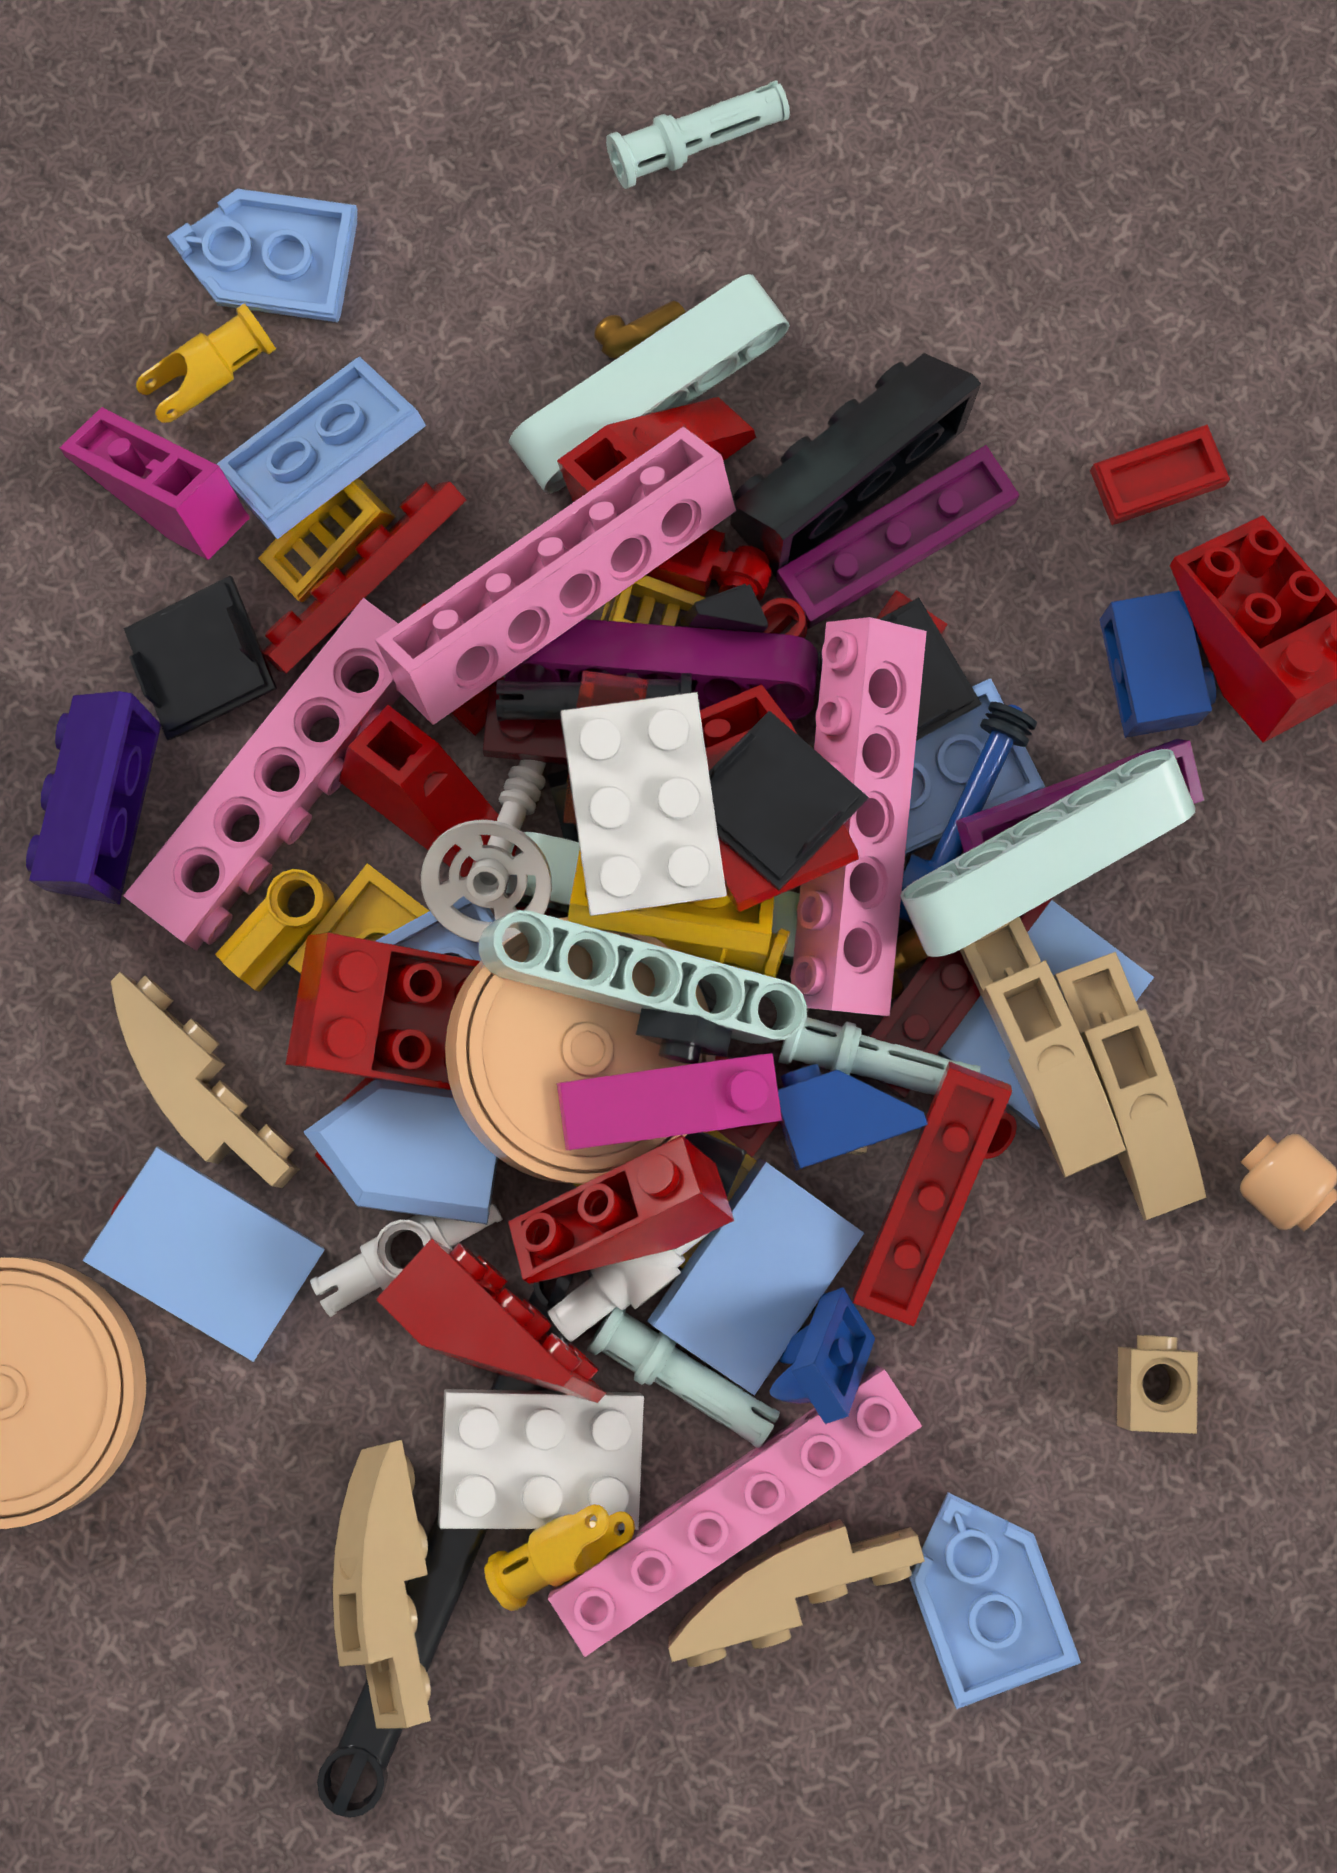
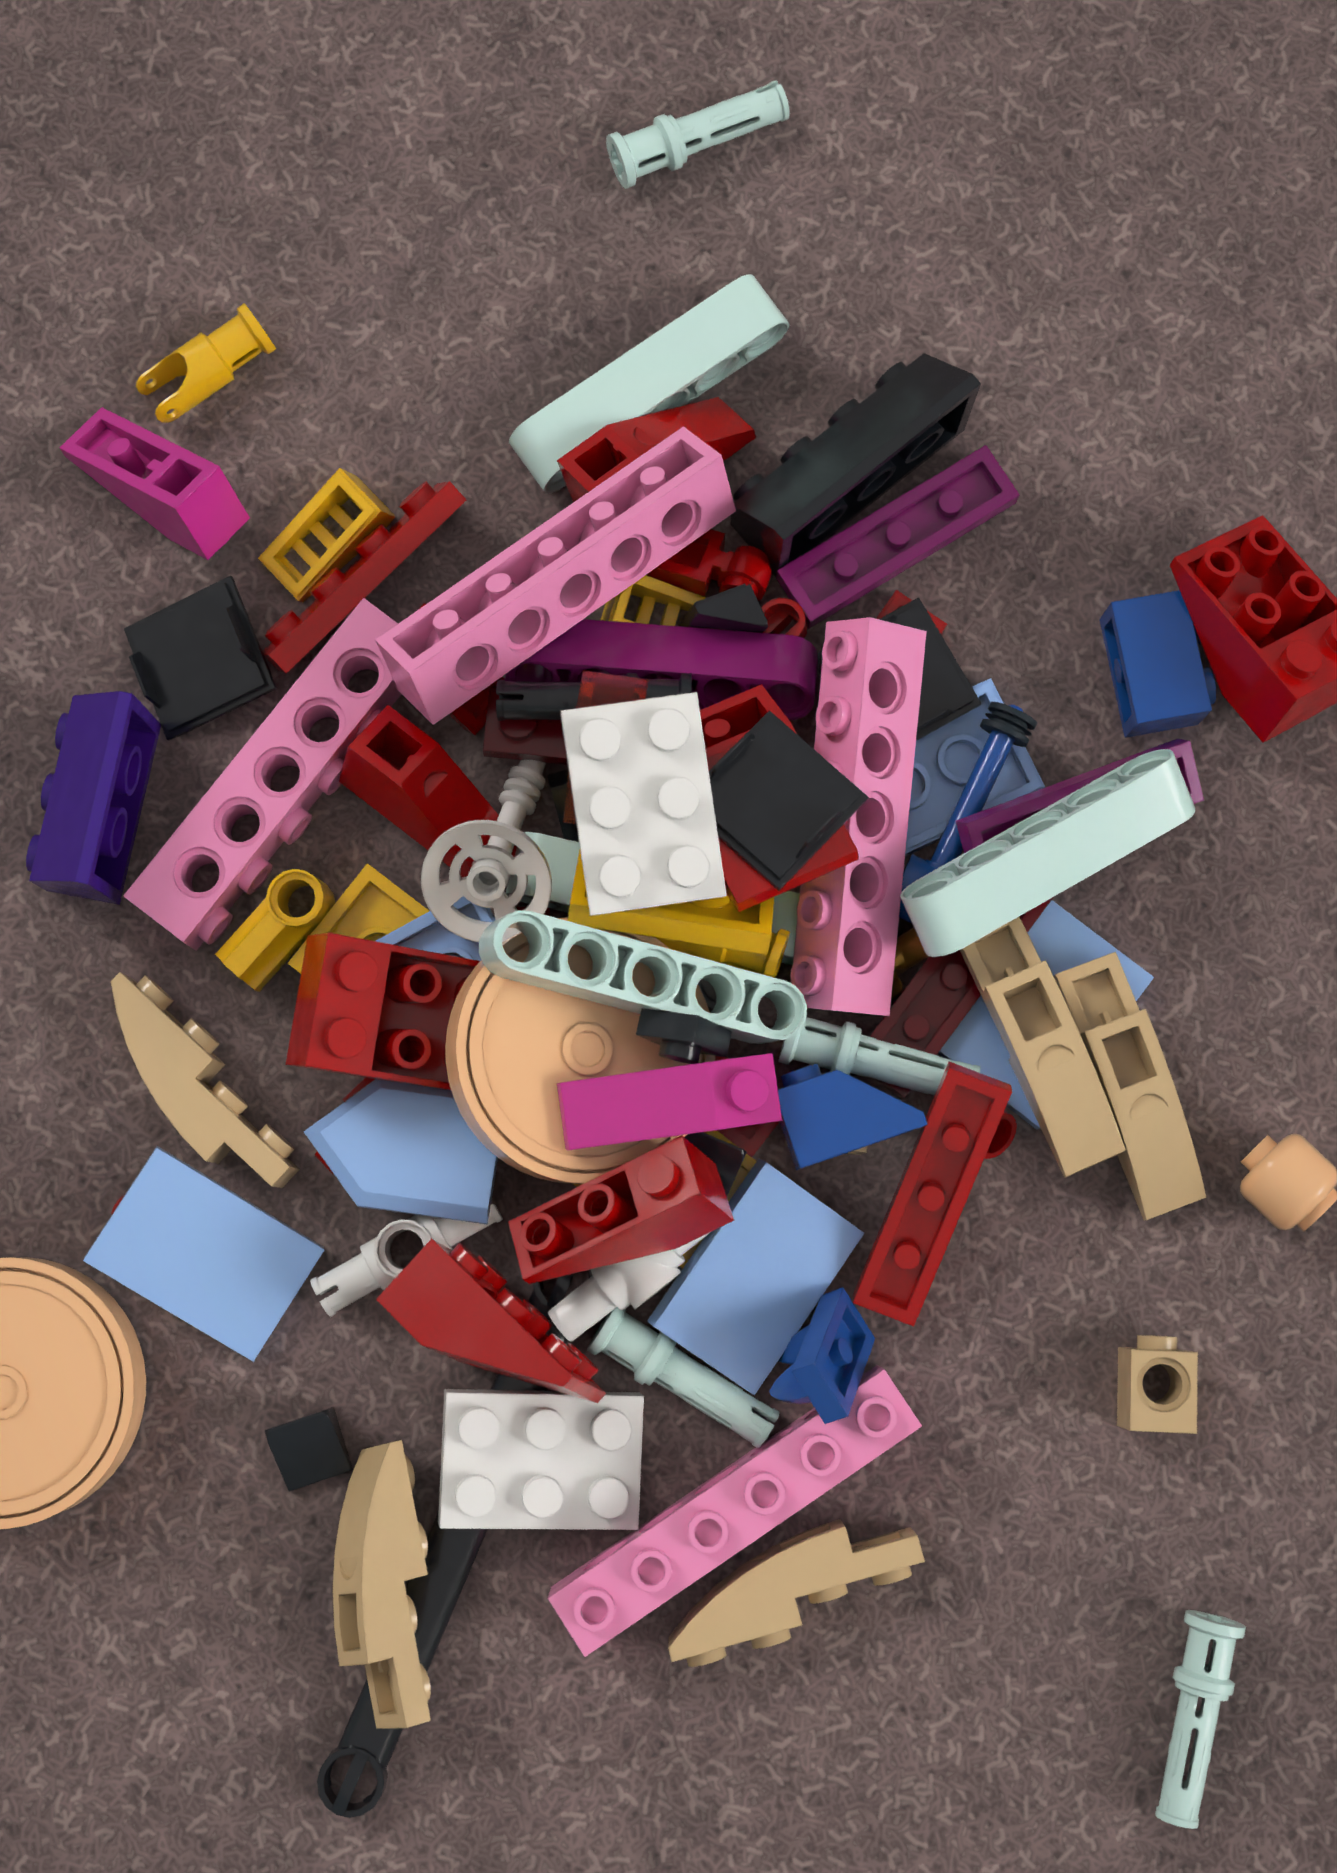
light blue tile [167,189,358,322] -> none
light blue tile [217,356,426,539] -> none
yellow piece [484,1504,635,1611] -> none
pearl gold arm [594,301,686,359] -> none
light blue tile [909,1492,1081,1709] -> none
red tile [1090,424,1230,526] -> none
none -> black slope [264,1407,353,1492]
none -> light aqua pin [1155,1610,1246,1829]

